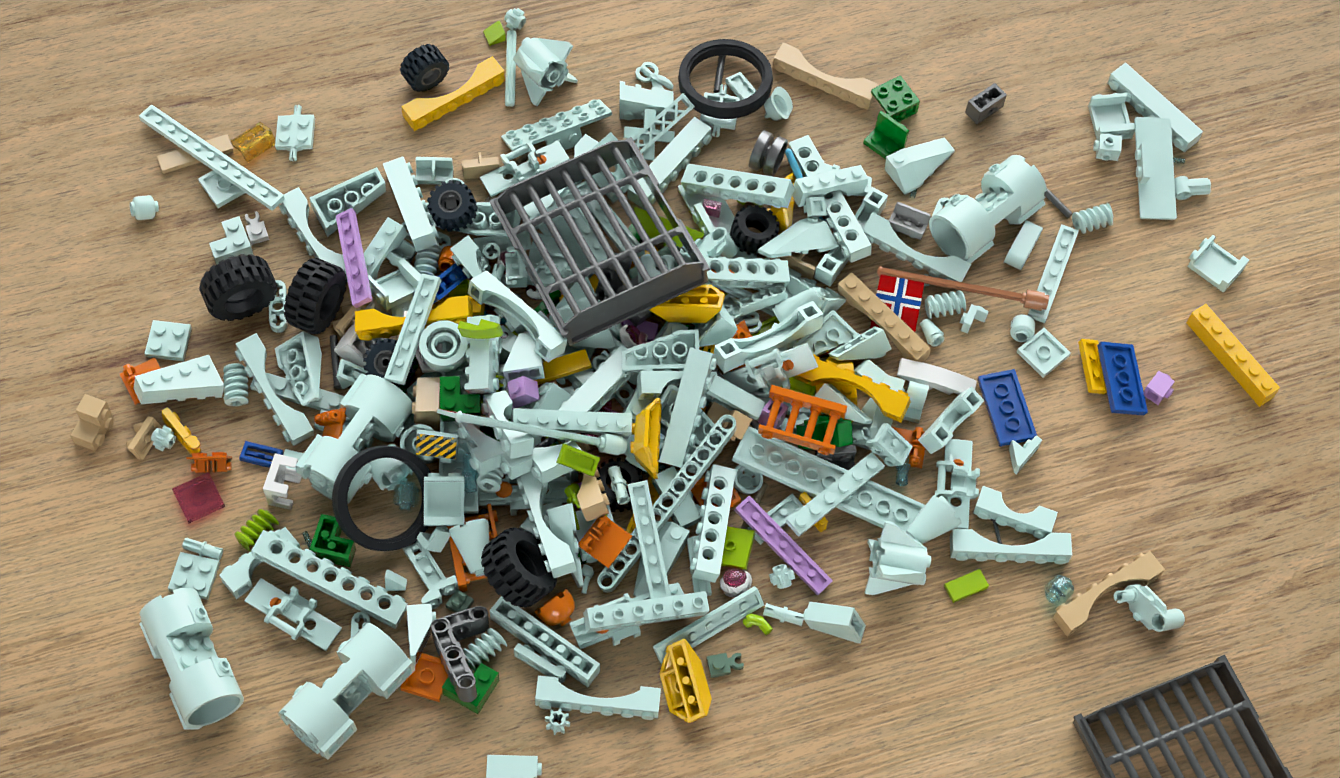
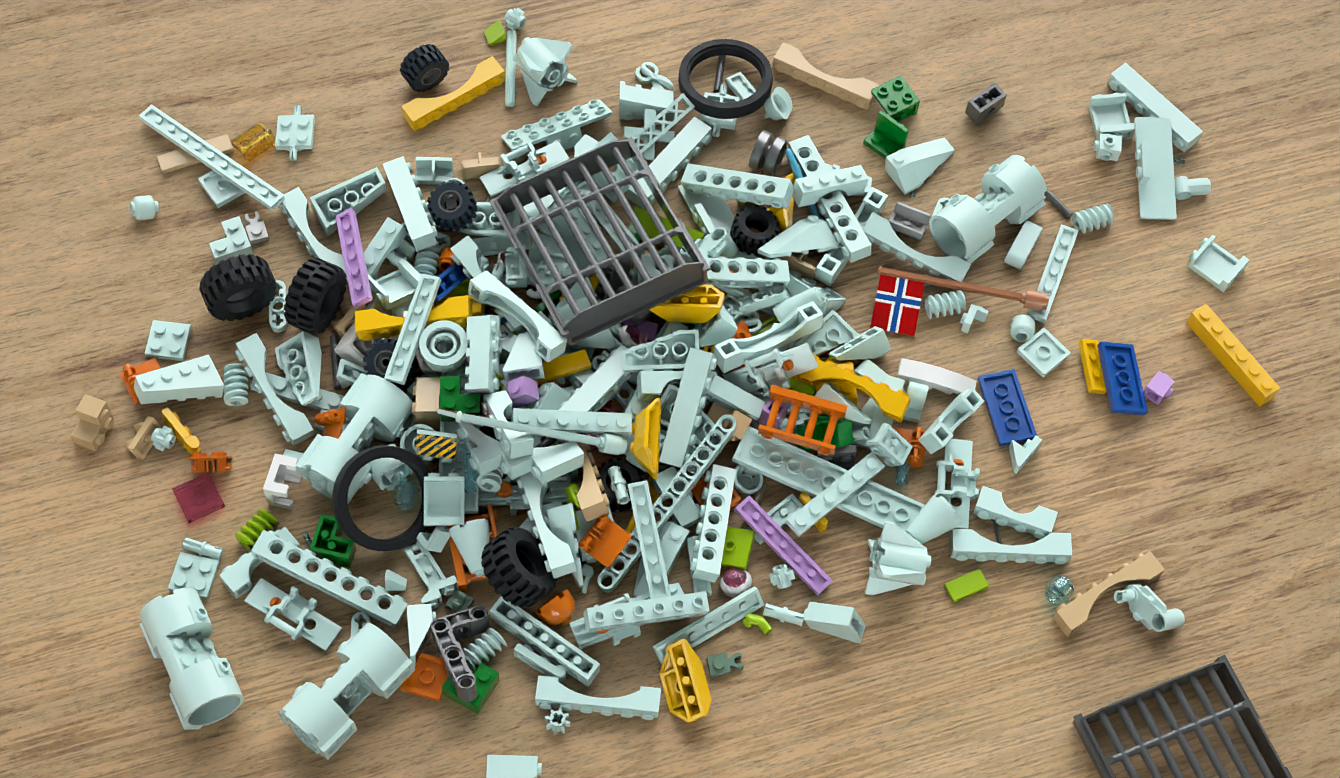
blue tile [239,441,284,468] -> none
lime slope [457,319,503,339] -> none
light aqua bush [482,243,500,259] -> none
lime tile [556,444,600,477] -> none
clear pink tile [703,198,722,218] -> none
light aqua tile [803,197,827,217] -> none
tan arch [838,272,931,362] -> none
light aqua cone [920,319,944,347] -> none

